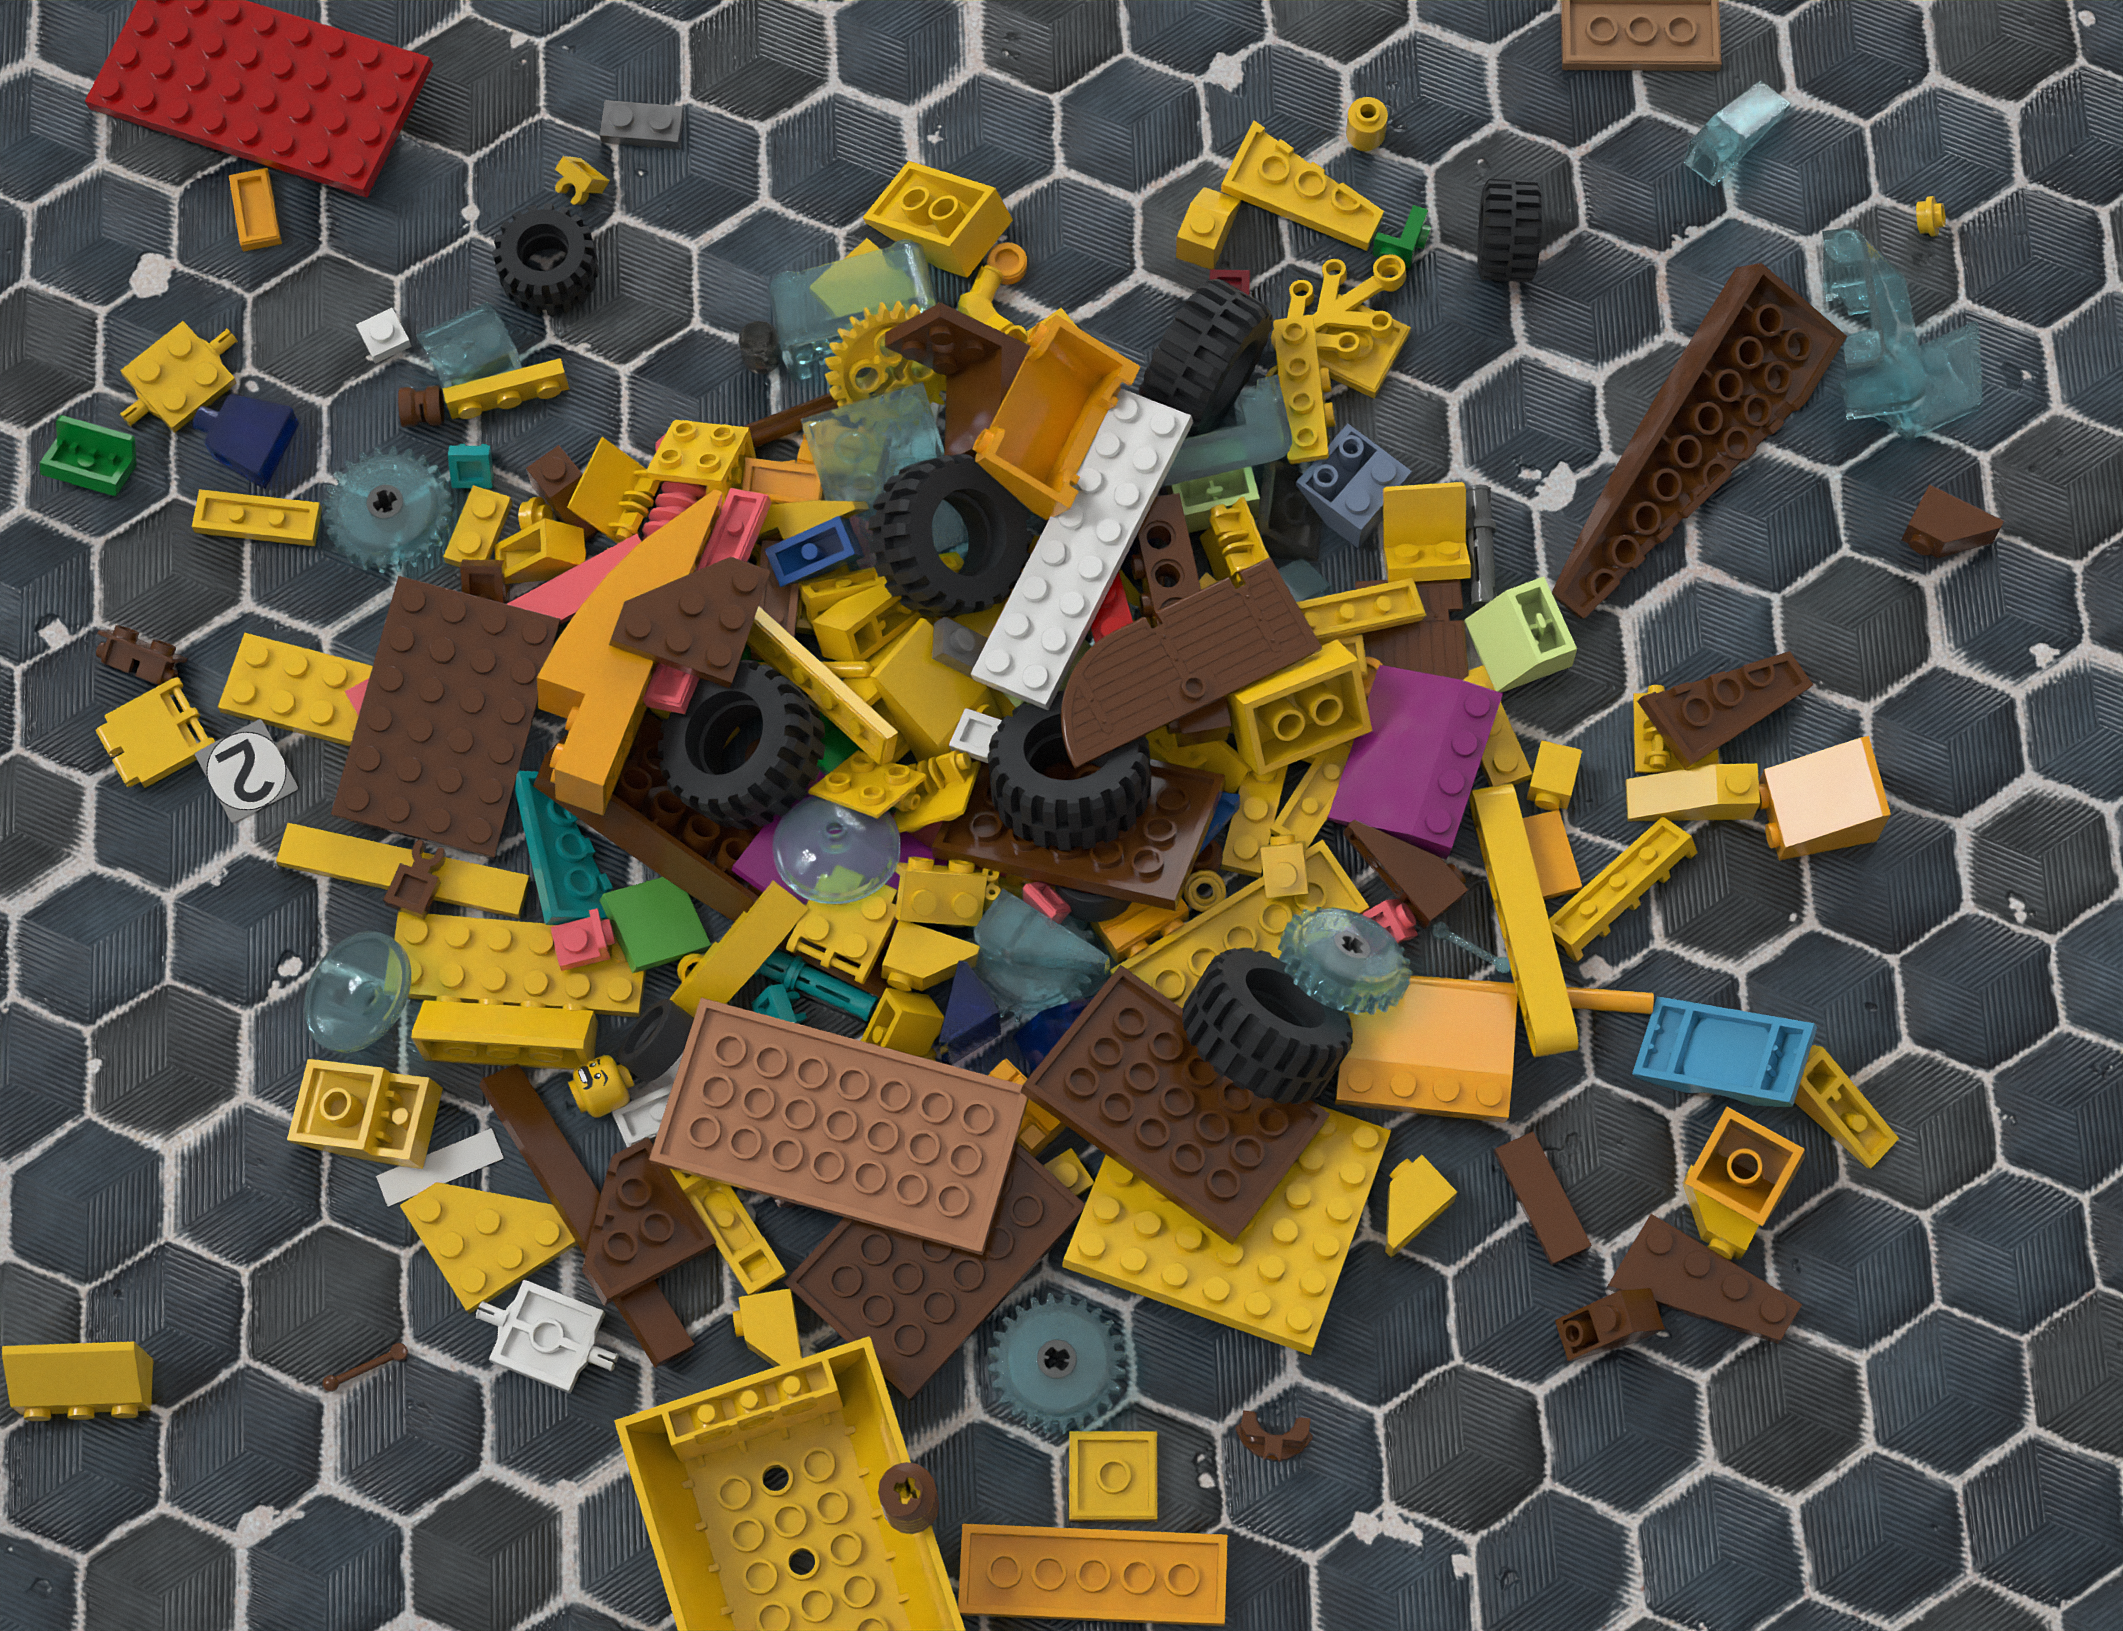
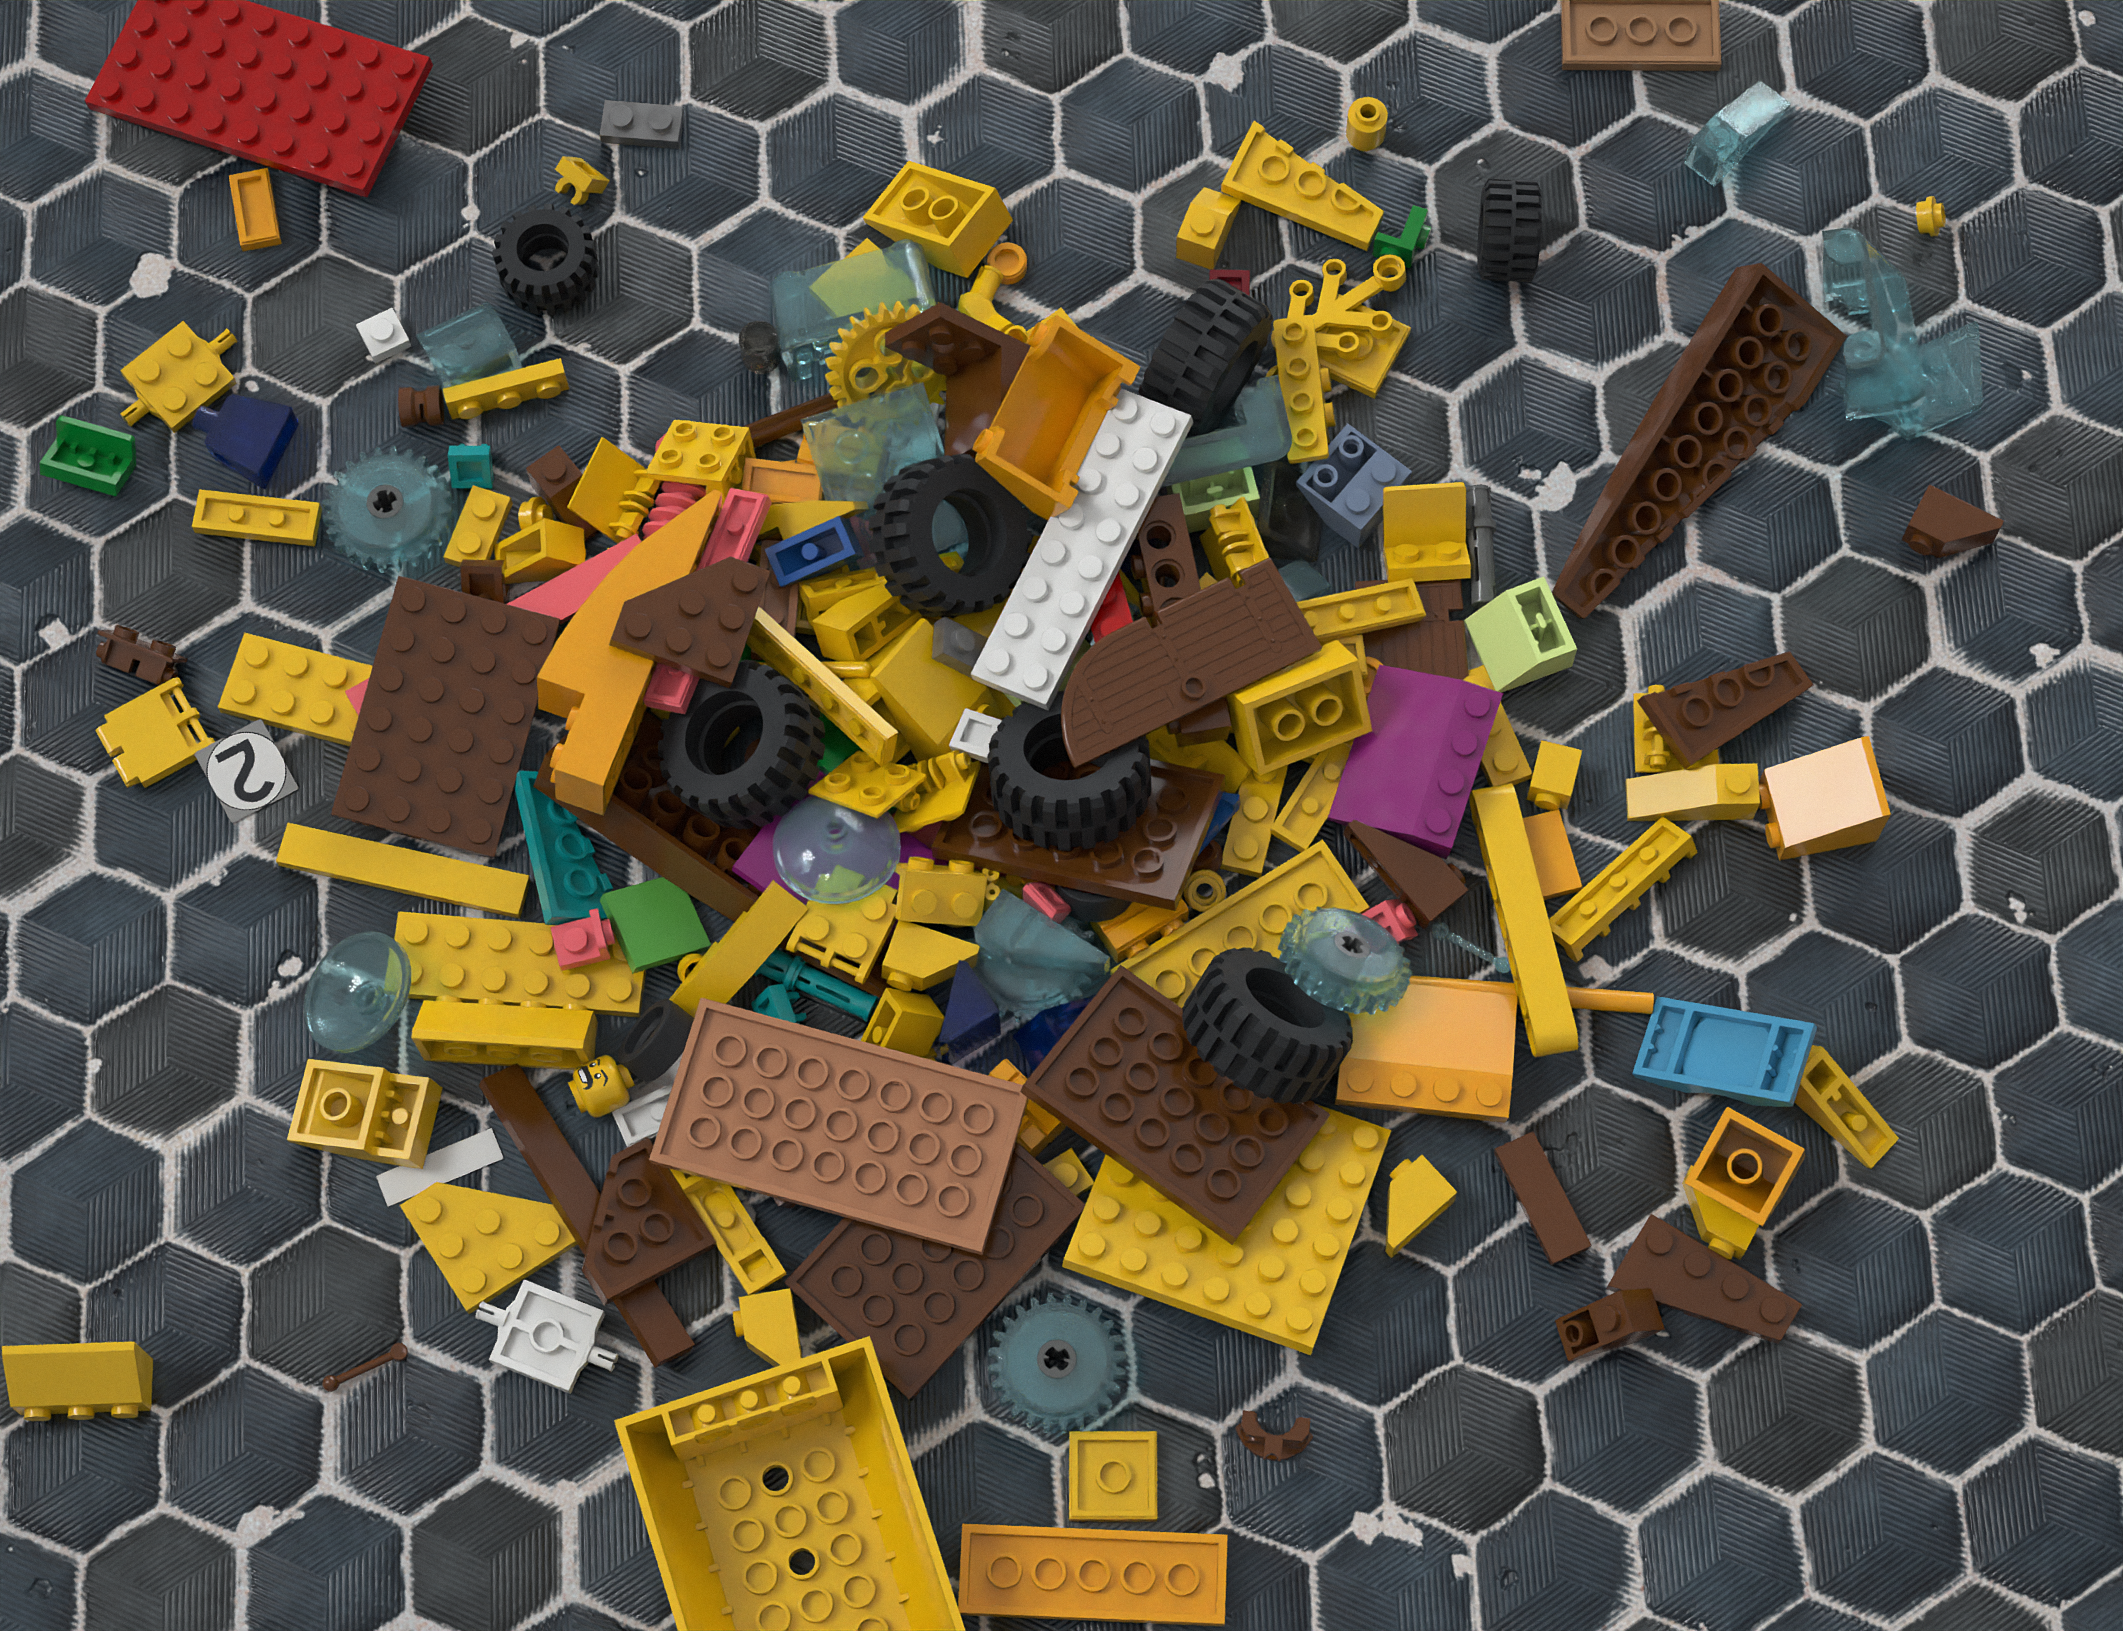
reddish brown plate [383,839,446,920] -> none
reddish brown piece [878,1462,940,1534] -> none
yellow bracket [1260,834,1309,898] -> none

